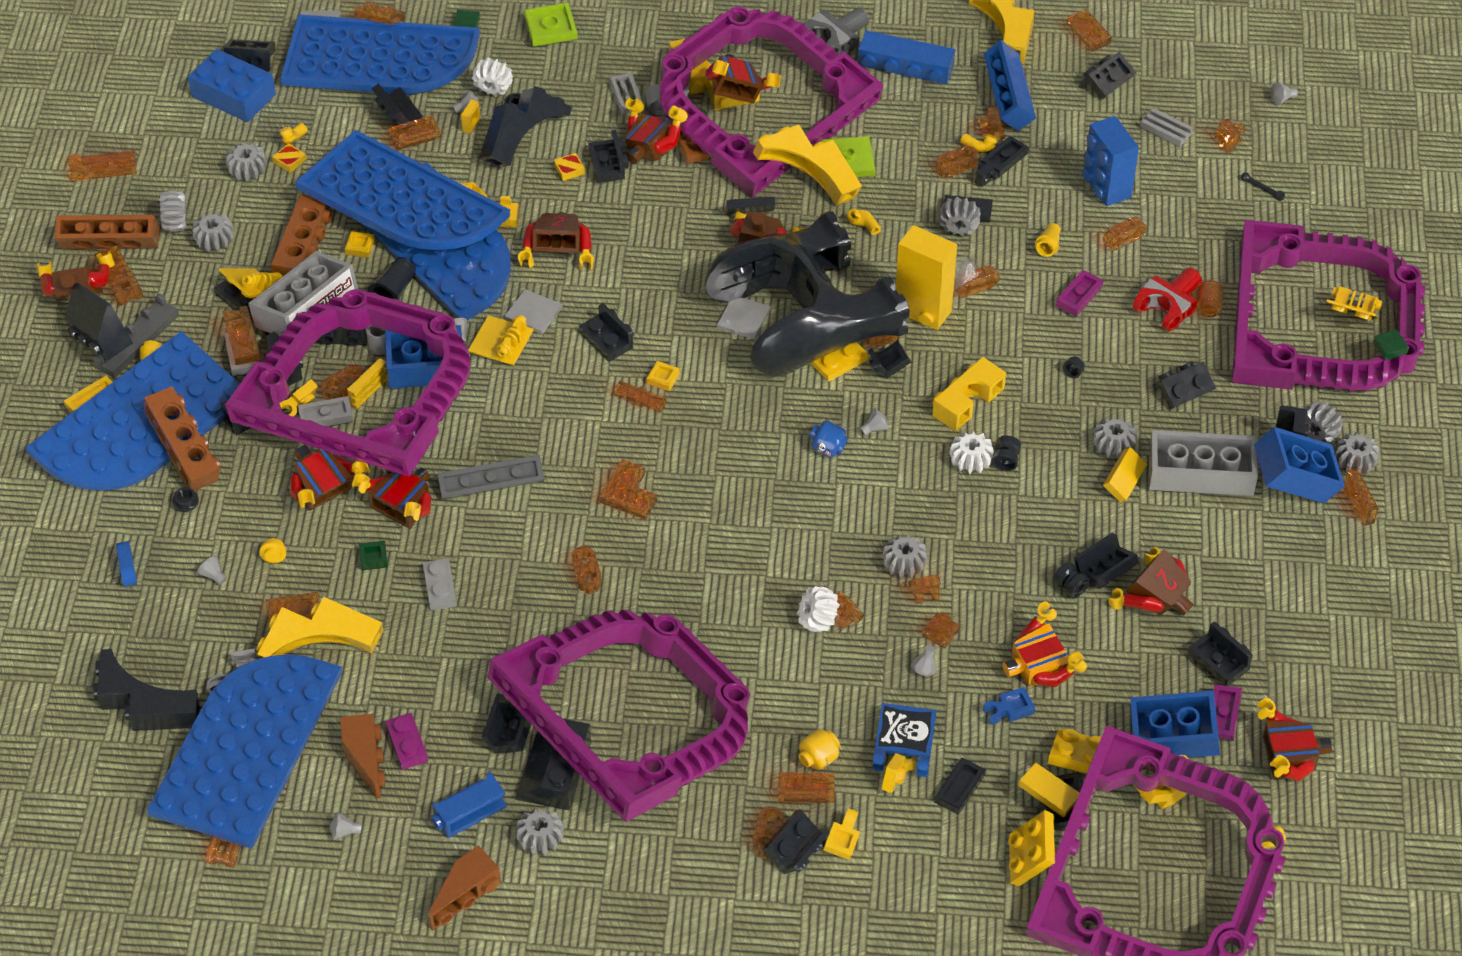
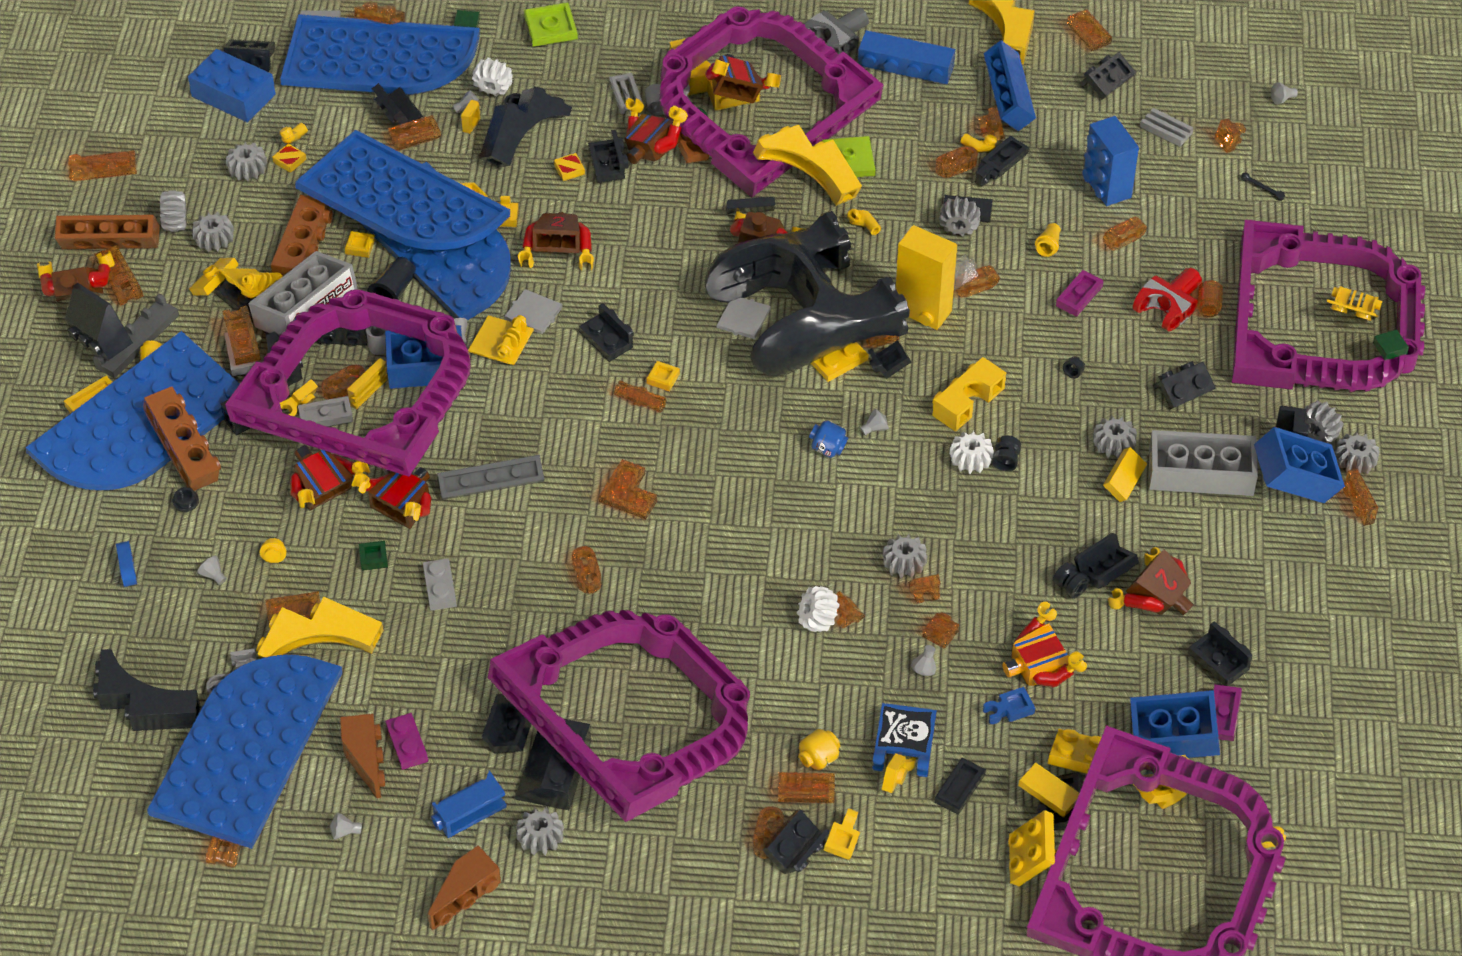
torso [1257,698,1332,782] -> none
none -> yellow plate [189,258,239,296]

